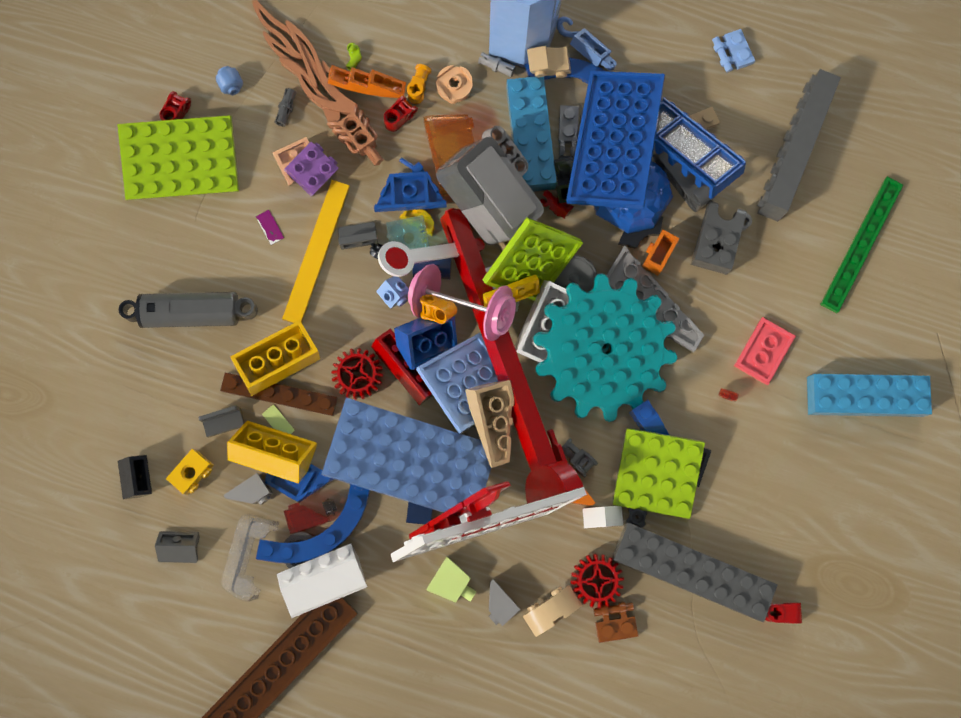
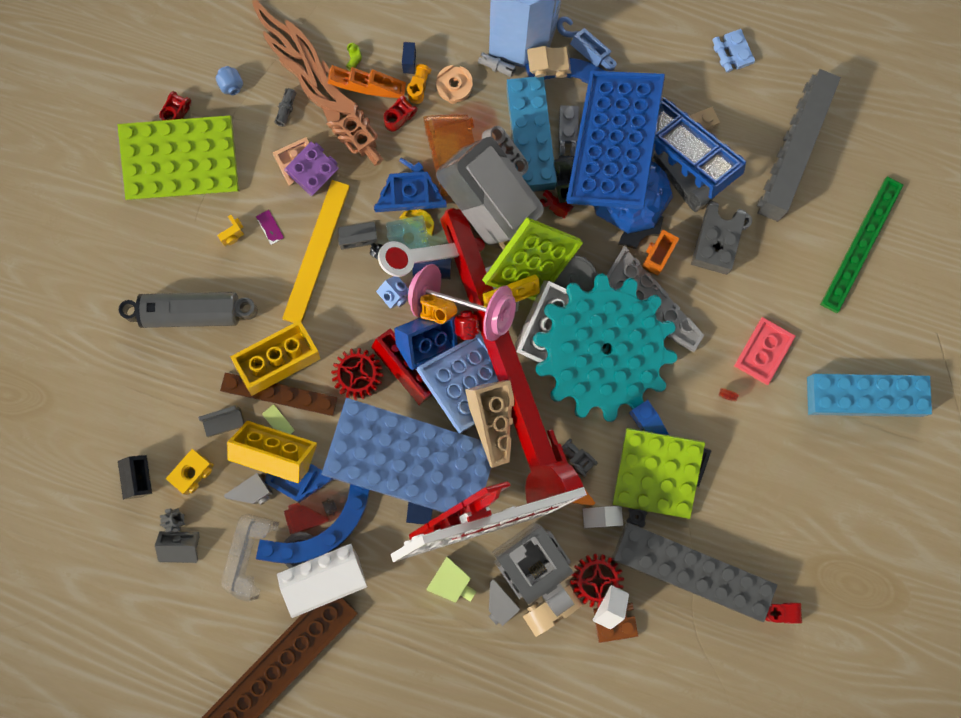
none -> dark grey gear [160,508,185,532]
none -> yellow bracket [217,215,244,246]
none -> dark blue piece [402,42,416,74]
none -> red head [454,310,480,340]
none -> piece [492,522,574,617]
none -> white slope [593,585,629,629]

